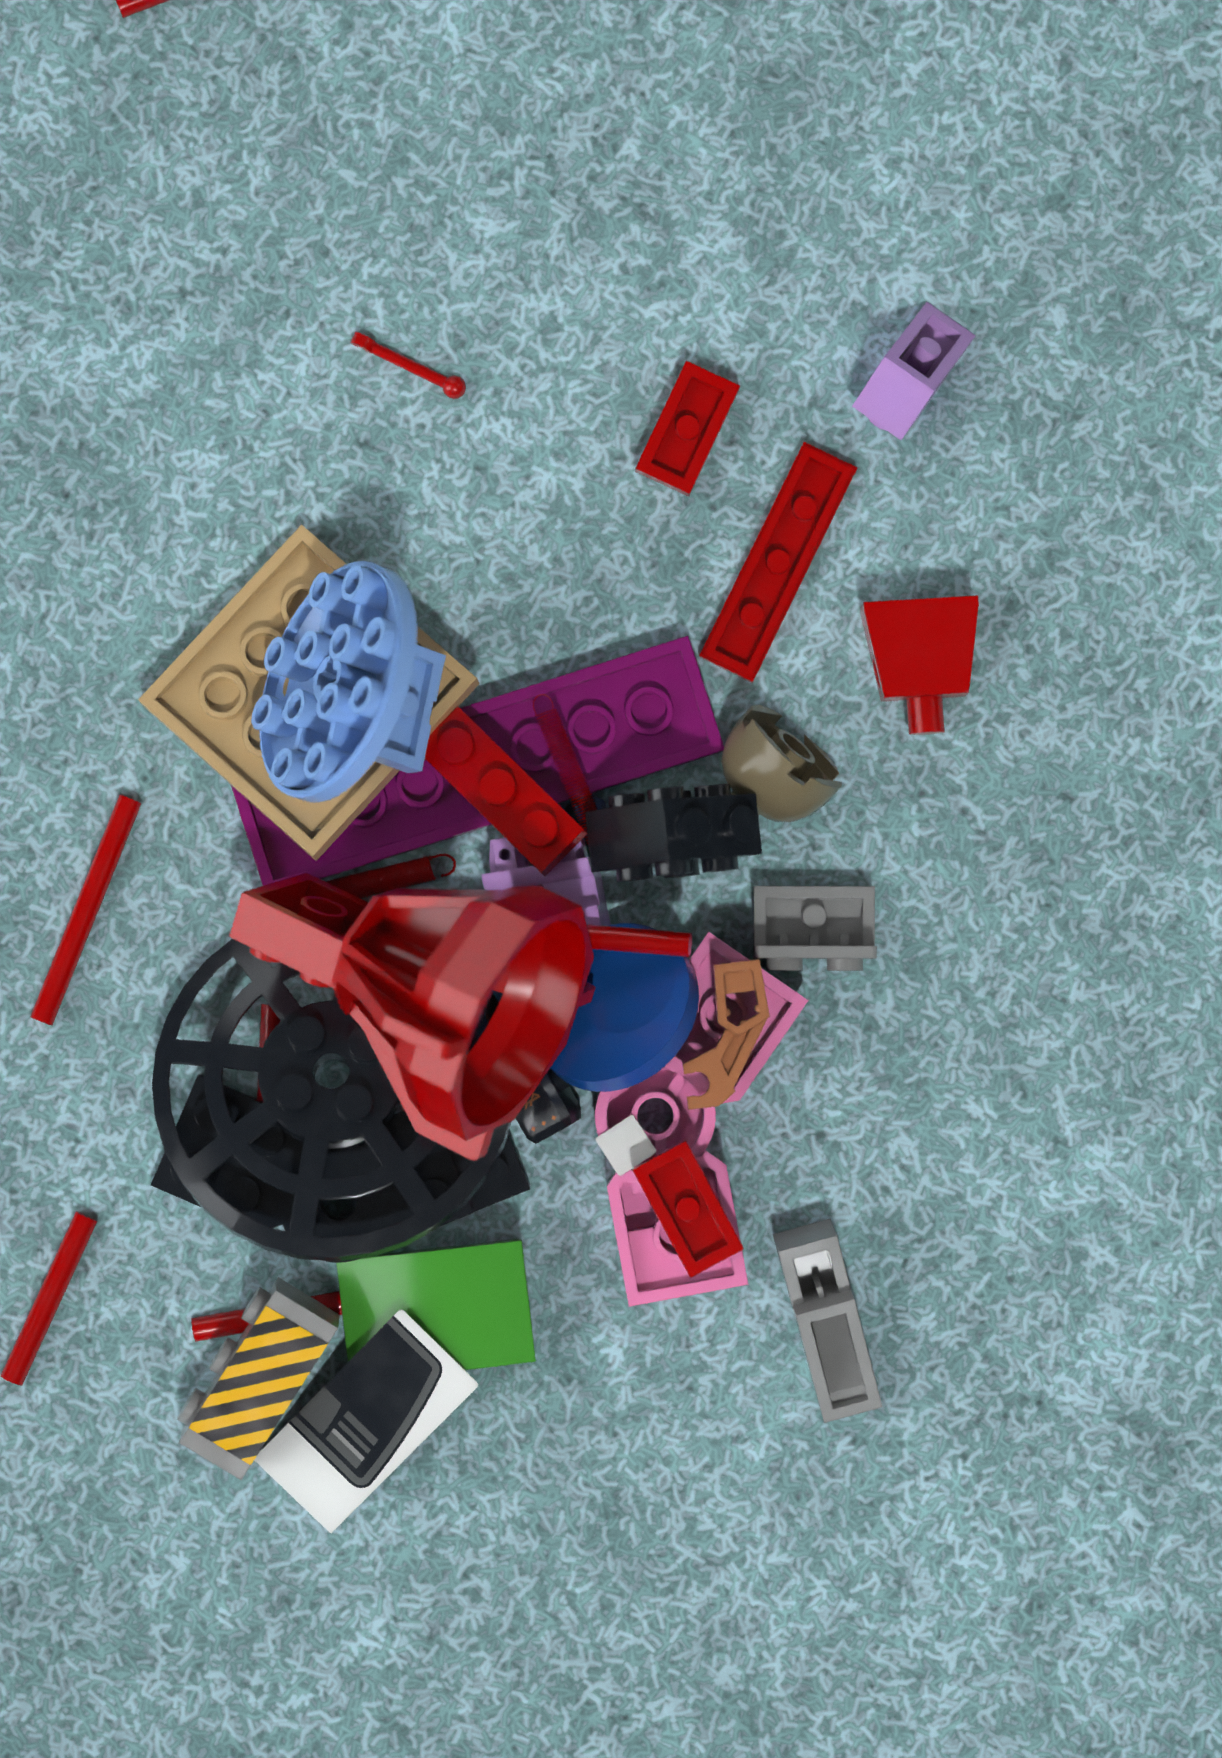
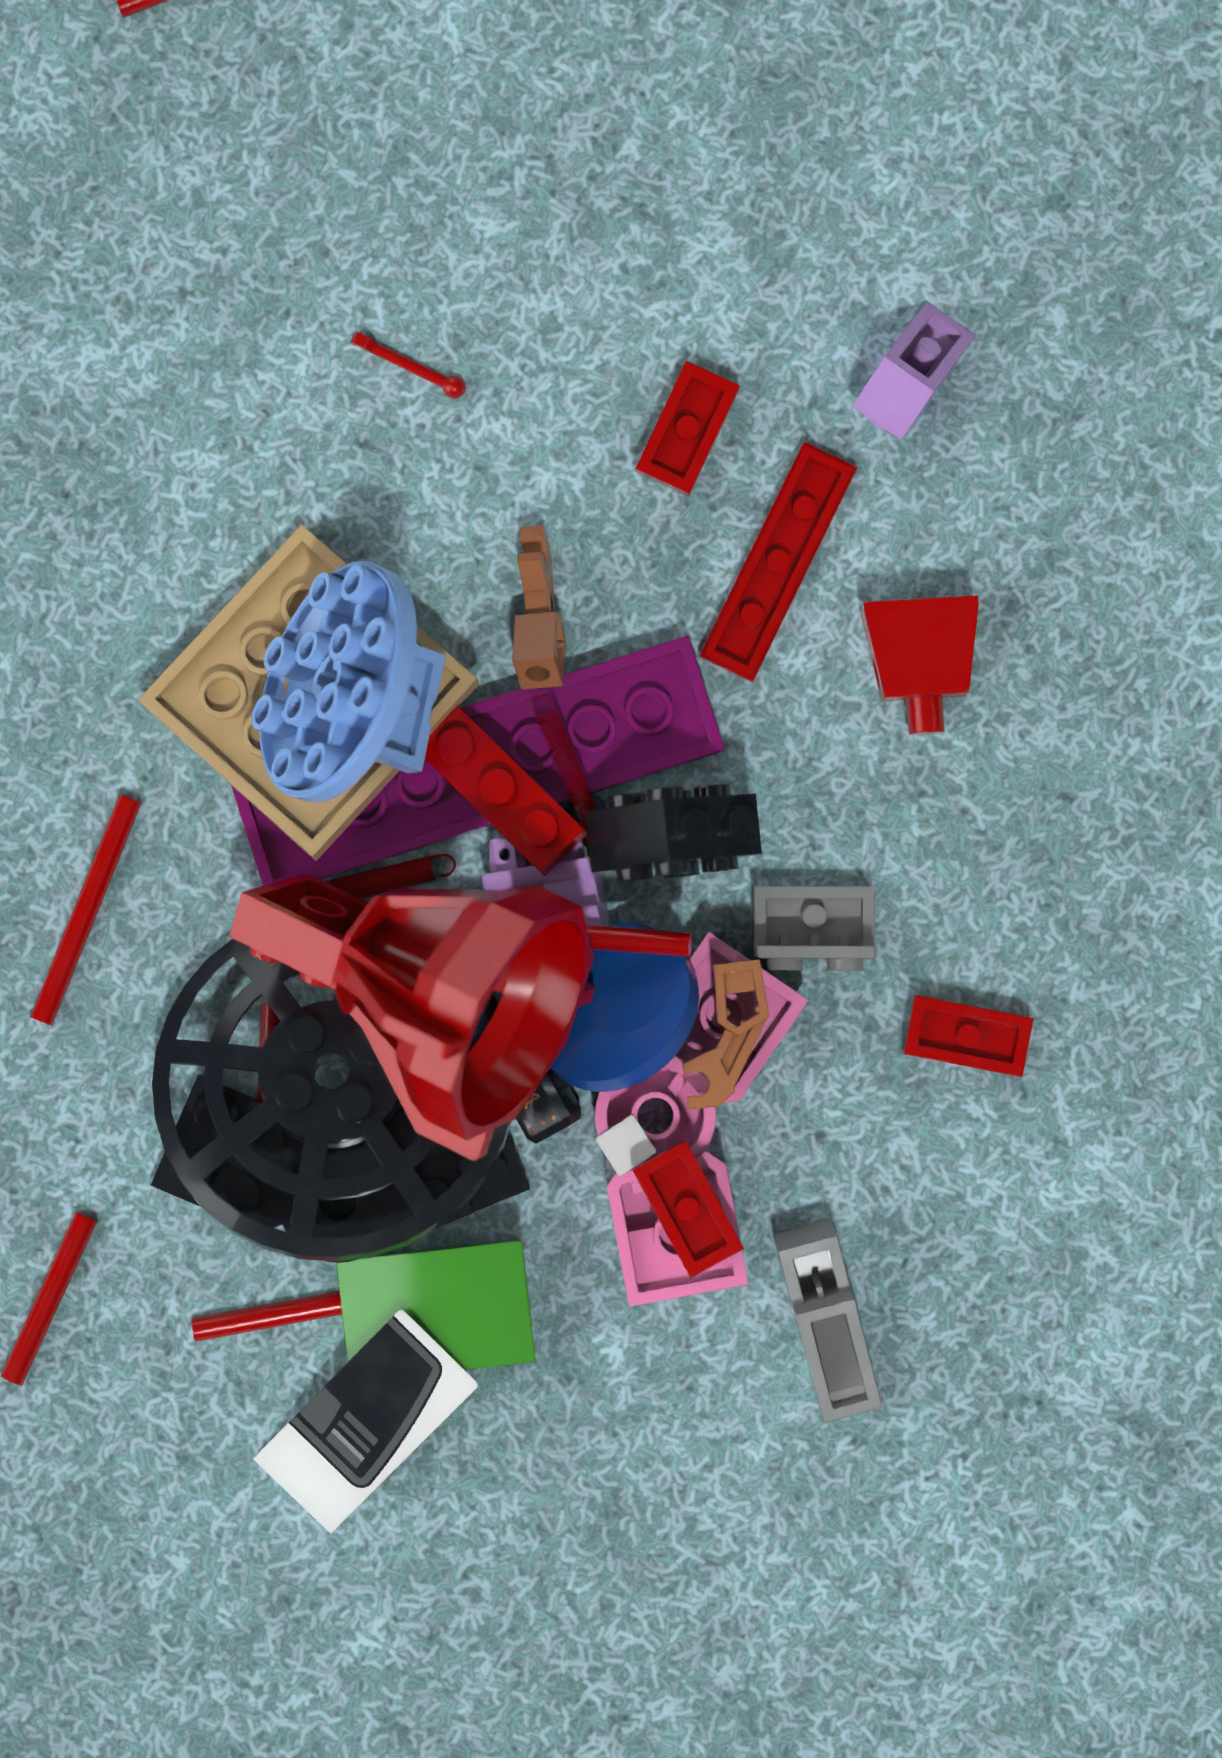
brick [177,1277,340,1480] -> none
dark tan cylinder [721,705,842,823] -> none
none -> nougat piece [512,525,566,690]
none -> red plate [902,995,1034,1077]

